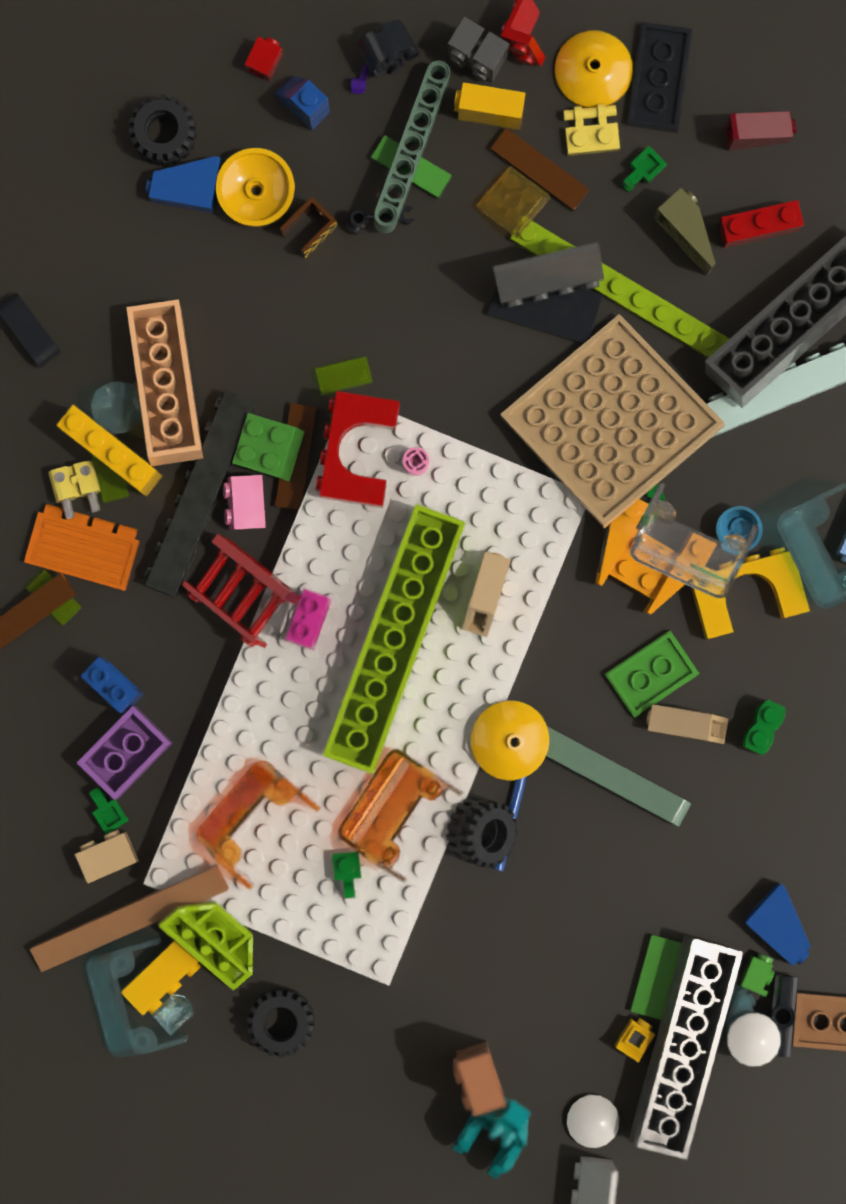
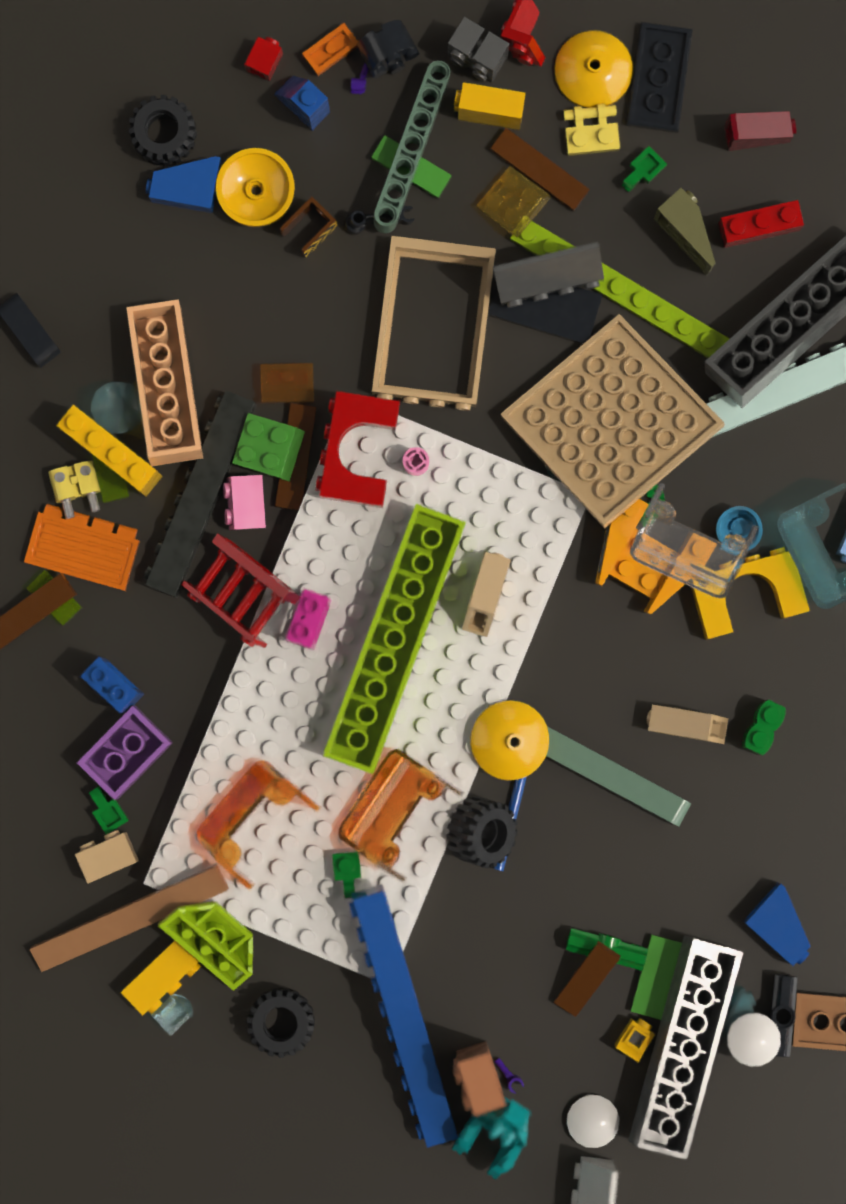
clear light blue windscreen [86,936,188,1058] -> none
clear neon green tile [316,357,373,395] -> none
bright green tile [605,630,700,718] -> none
bright green brick [739,953,775,997] -> none
none -> clear orange plate [260,363,314,403]
none -> orange plate [302,23,358,76]
none -> blue brick [349,884,458,1148]
none -> tan window [372,236,496,411]
none -> dark purple hand [495,1058,524,1093]
none -> reddish brown tile [554,941,620,1017]
none -> green piece [565,928,648,971]

